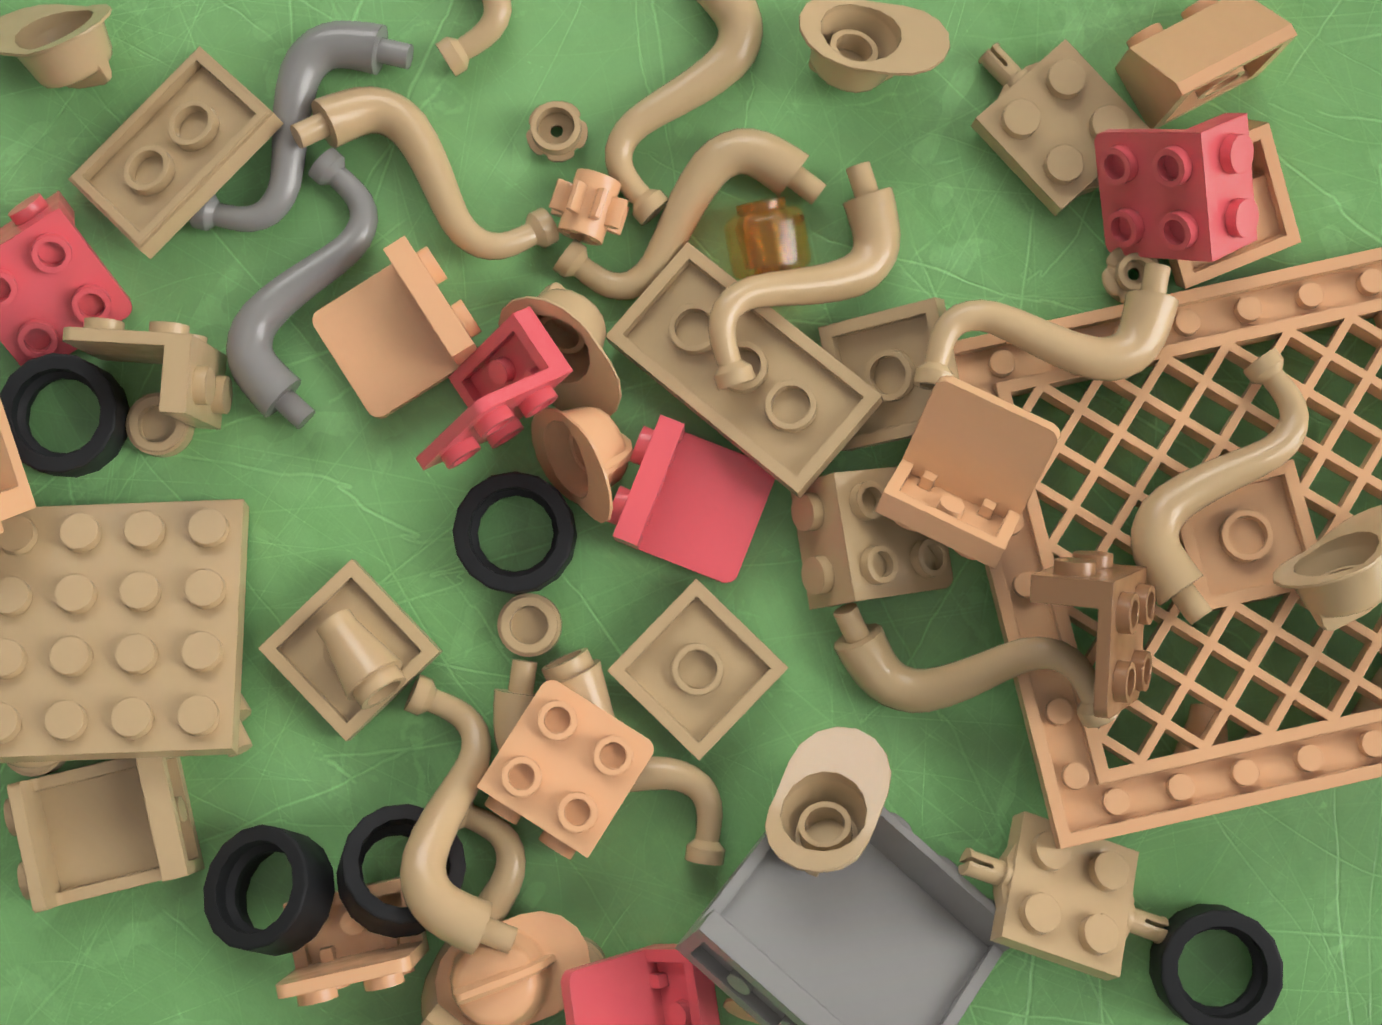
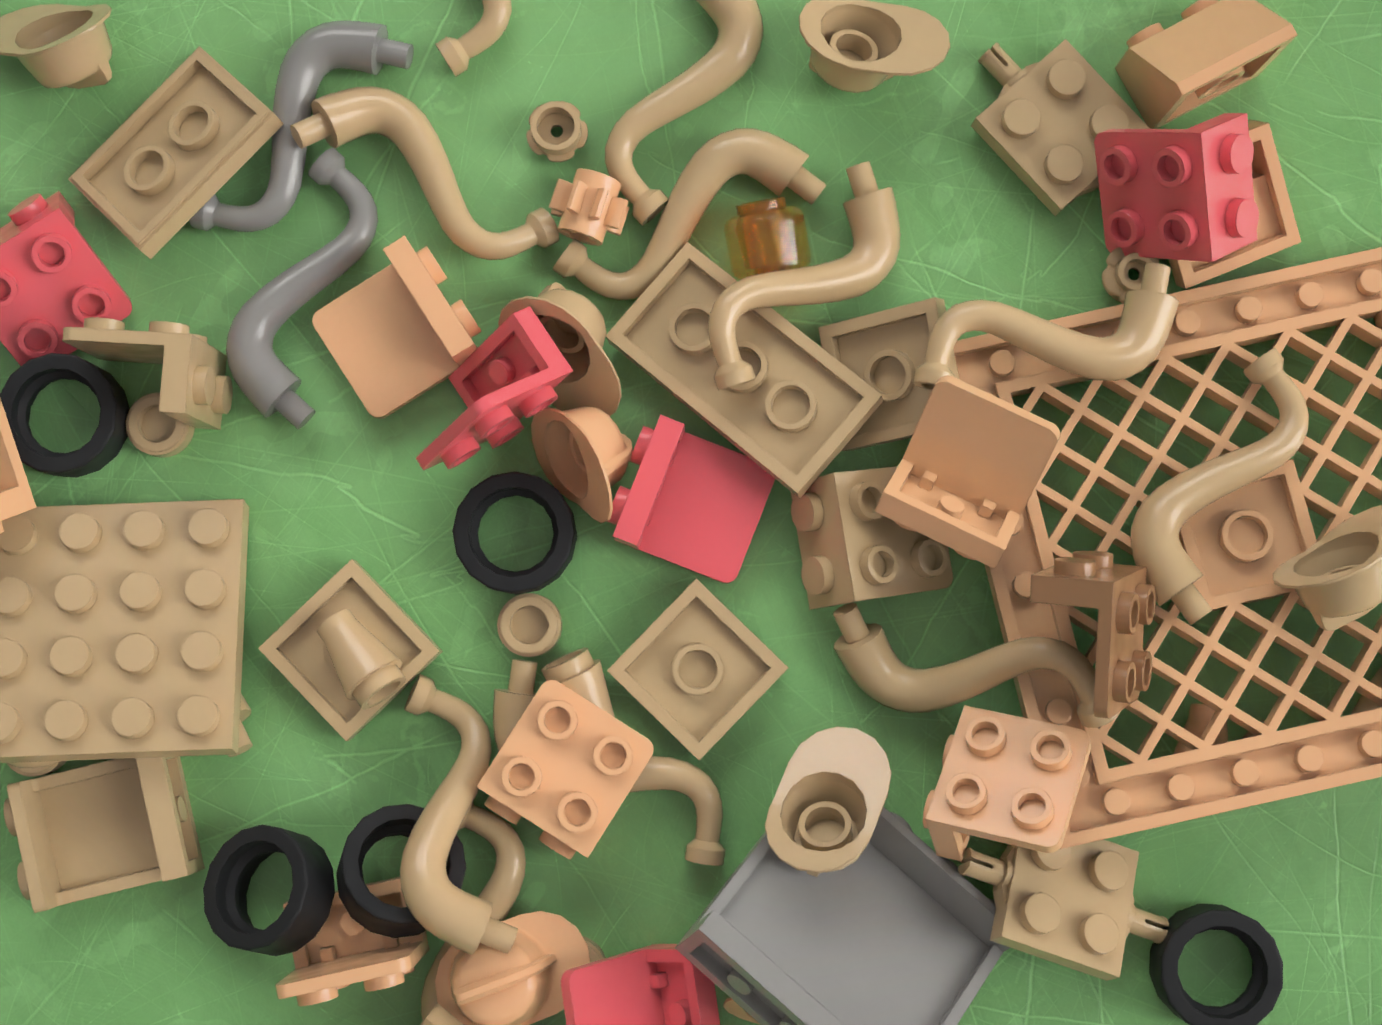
none -> light nougat bracket [923,705,1091,862]

